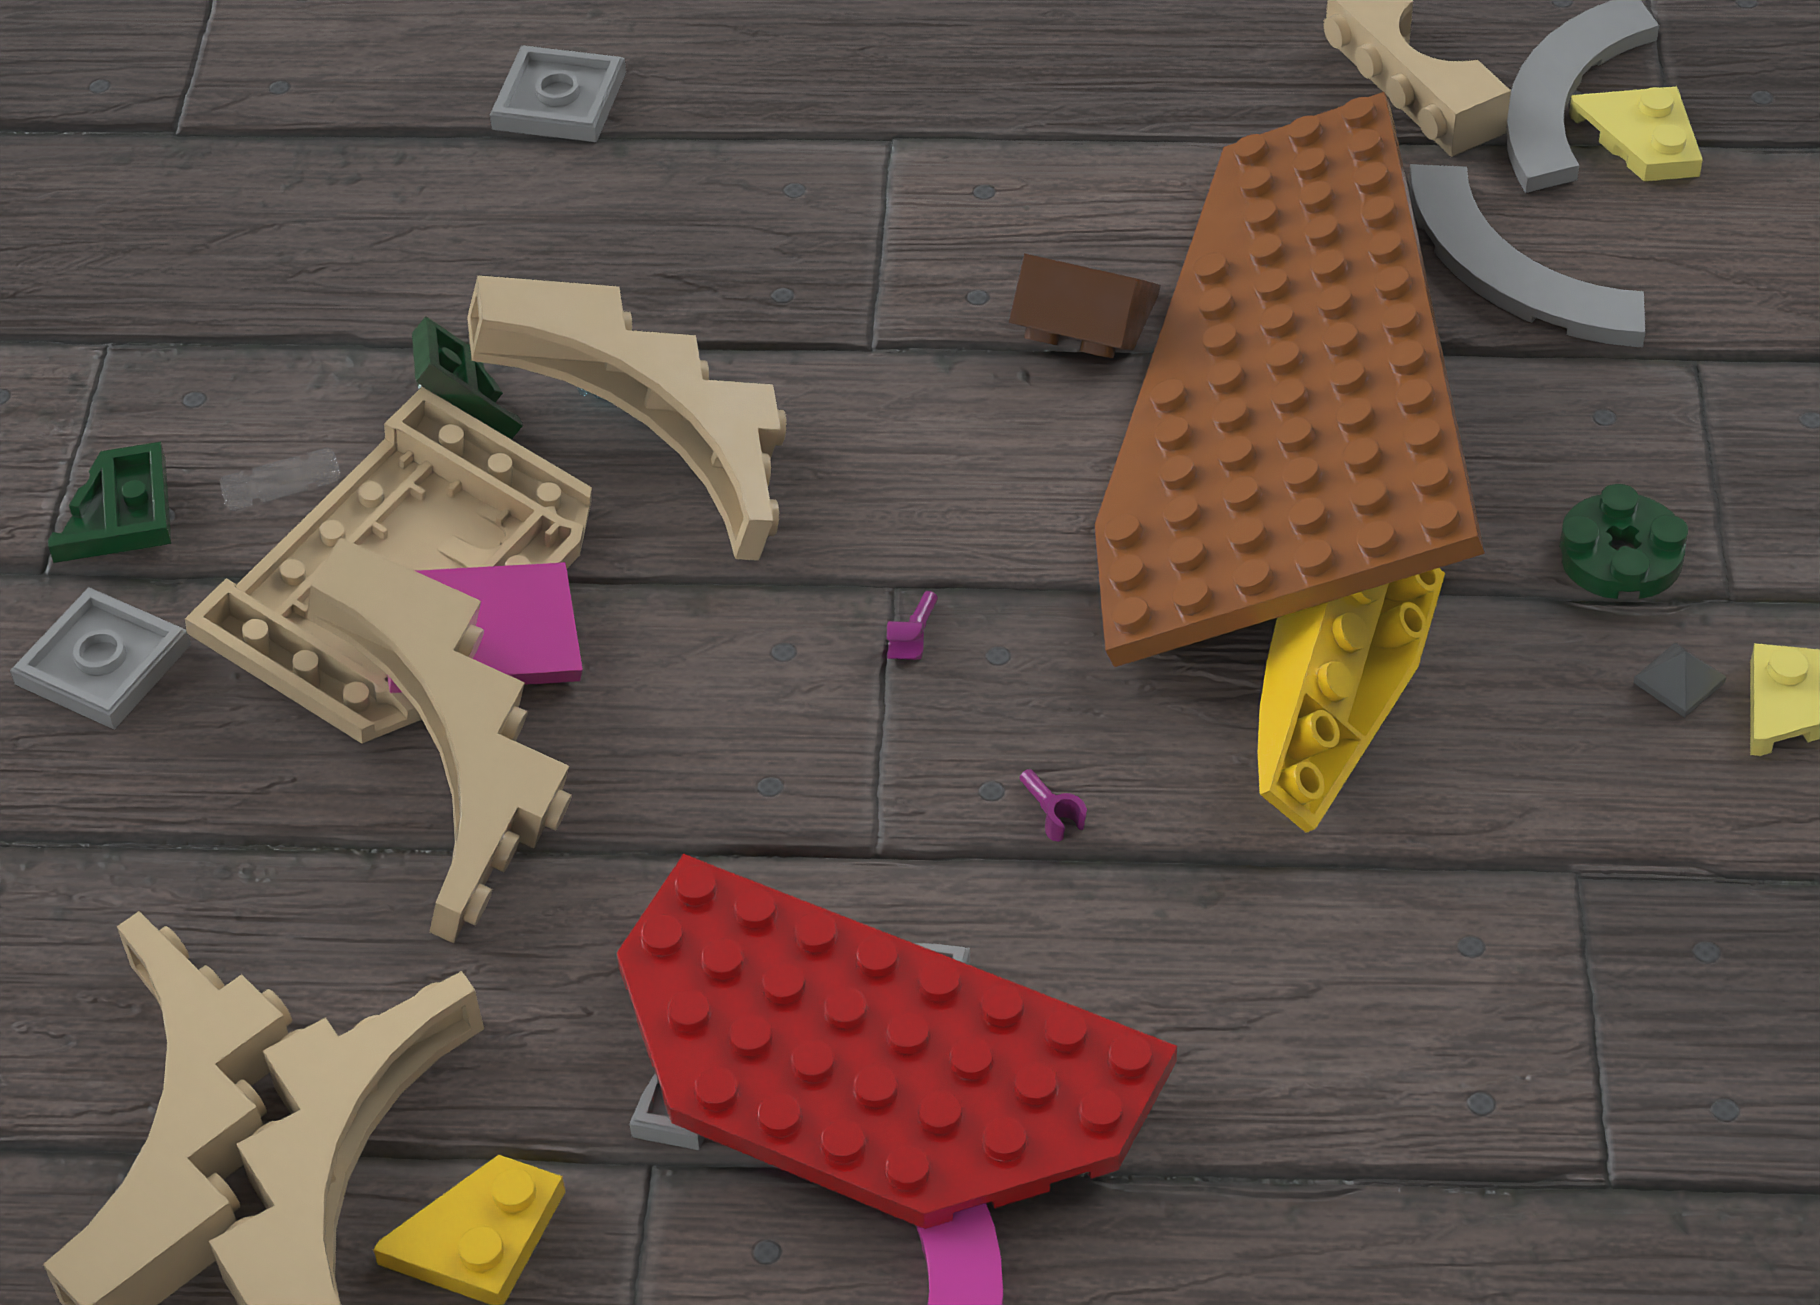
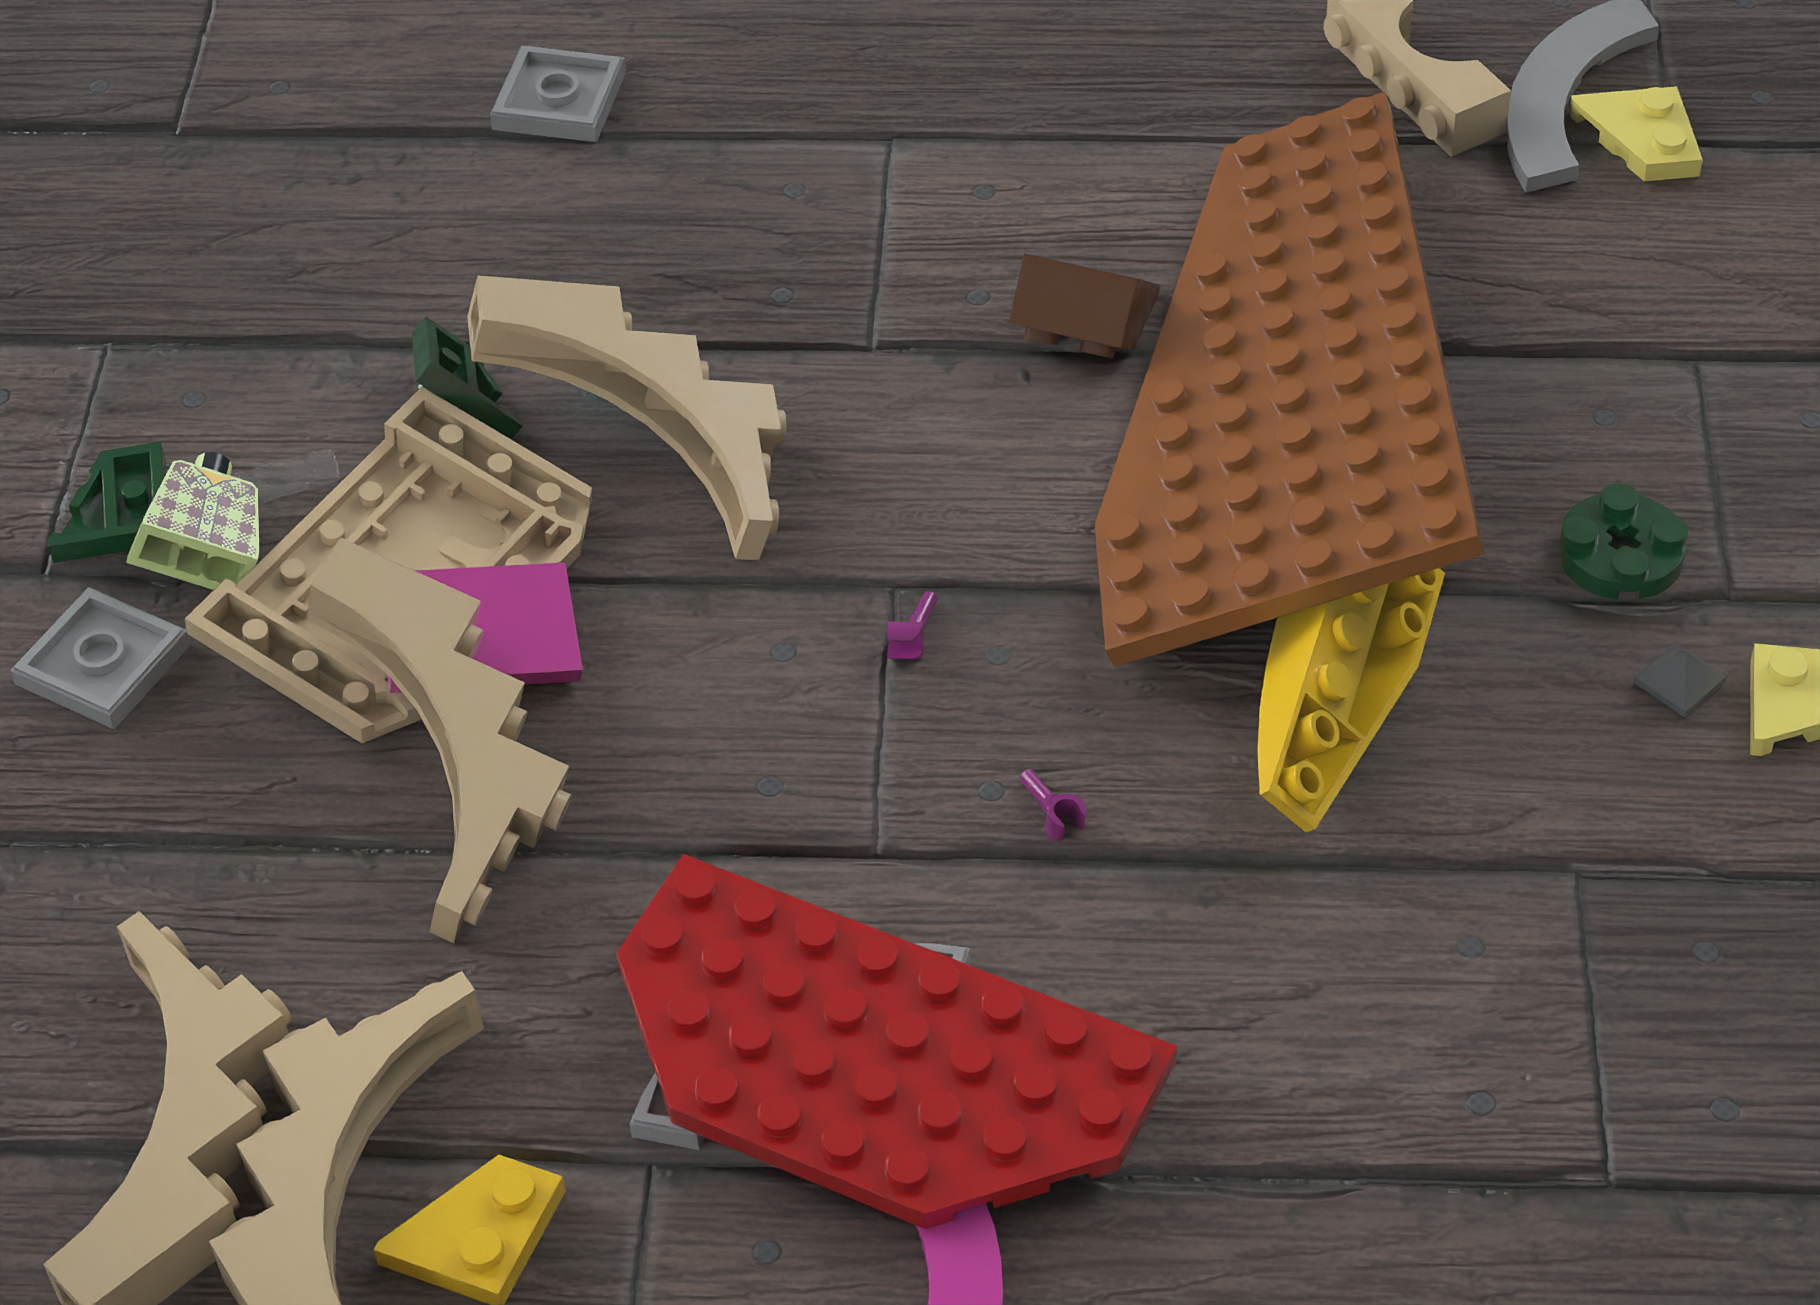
light grey tile [1409,164,1645,347] -> none
none -> yellowish green torso [126,452,259,590]

